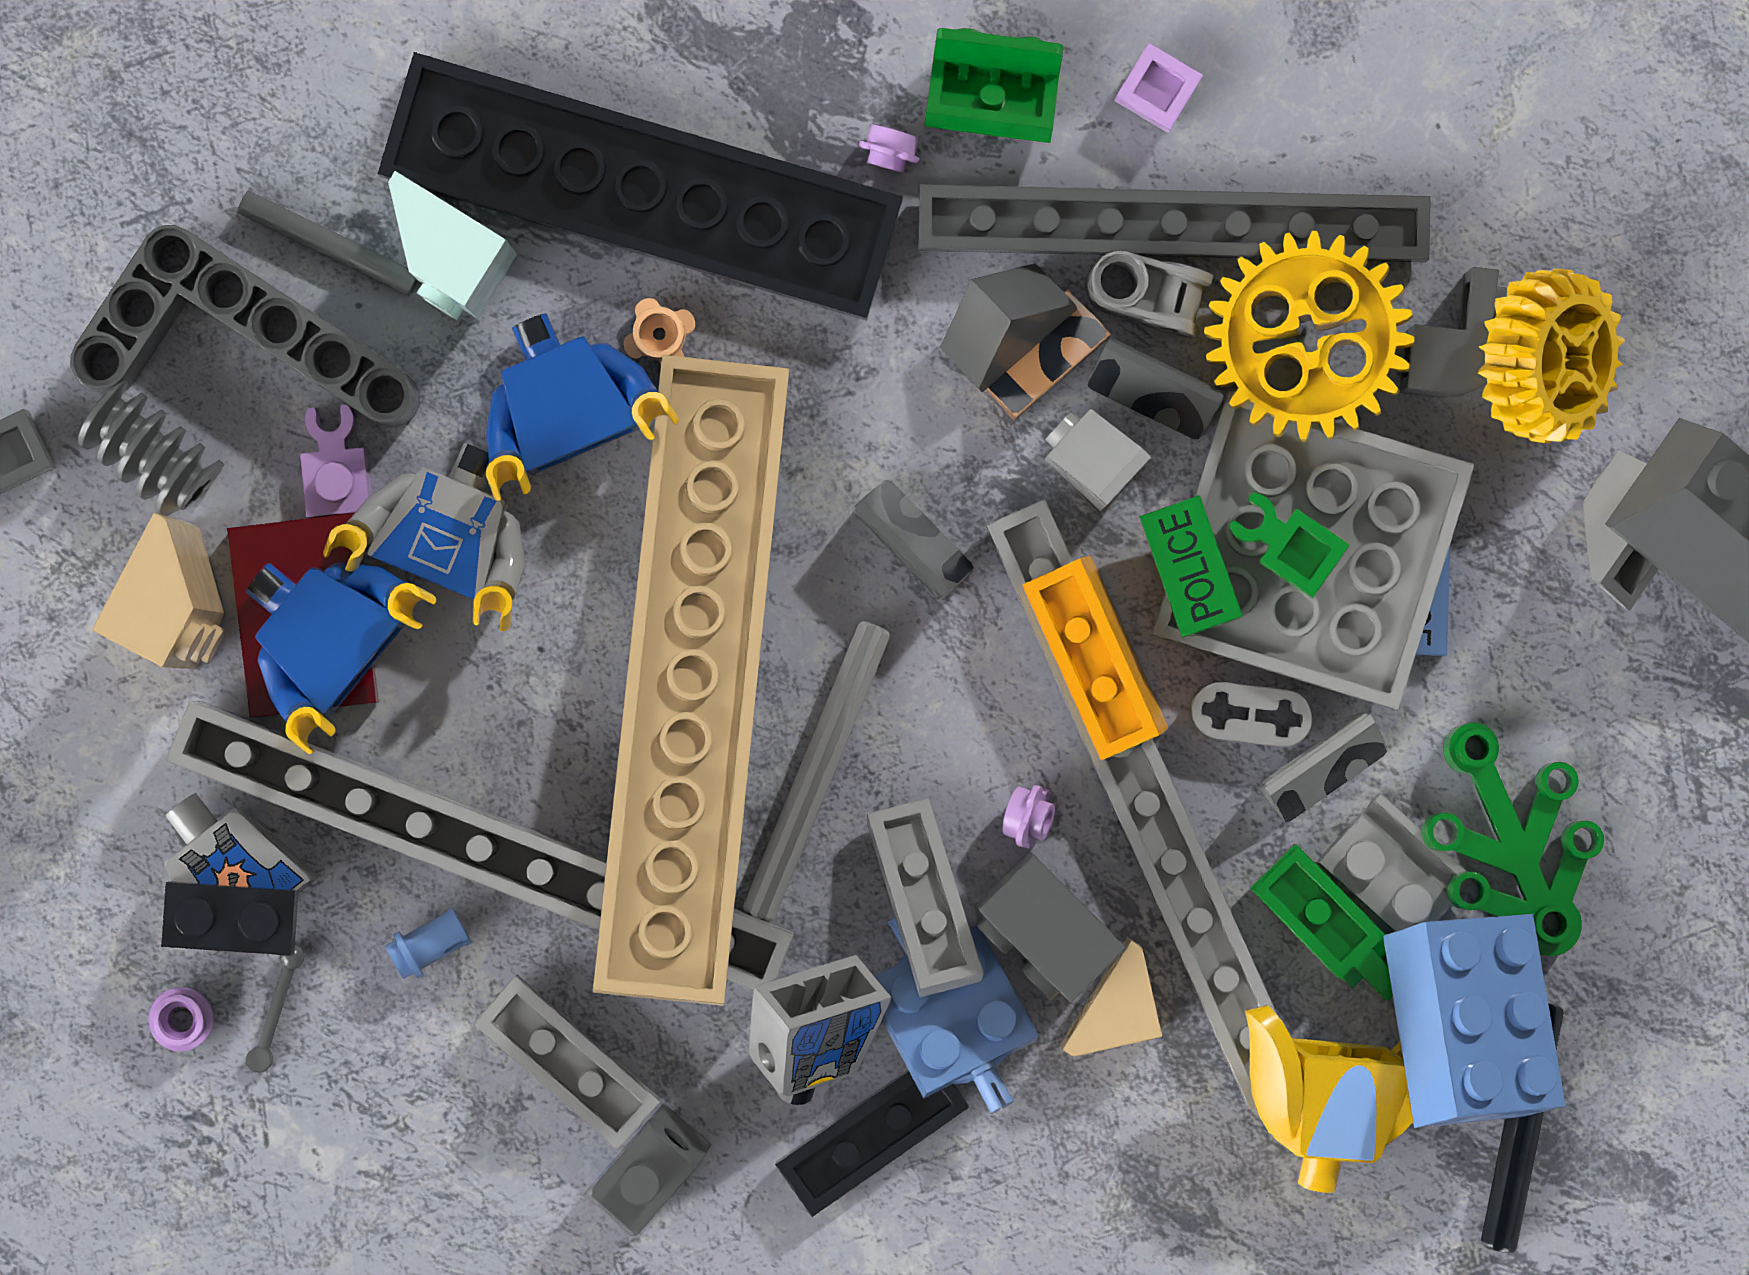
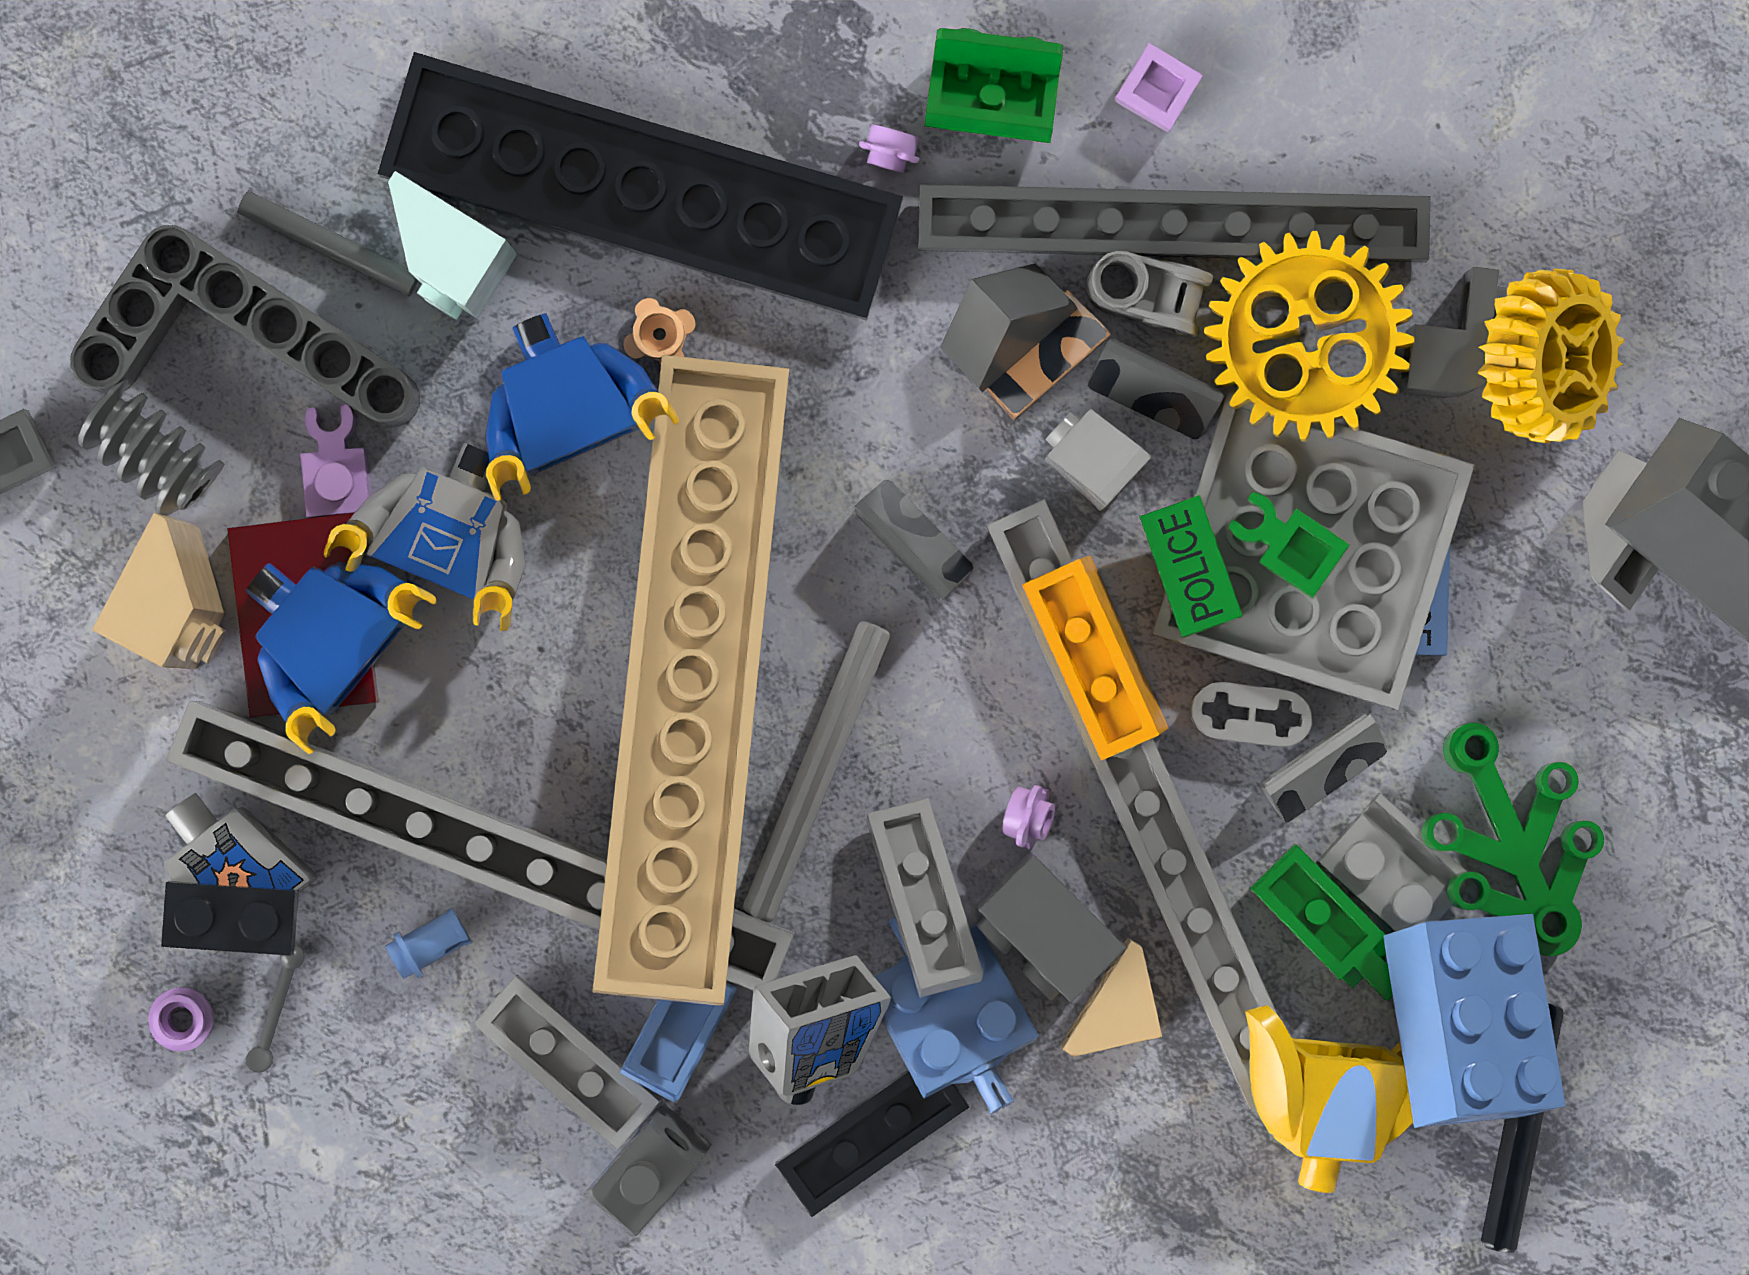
none -> medium blue tile [619,982,738,1103]

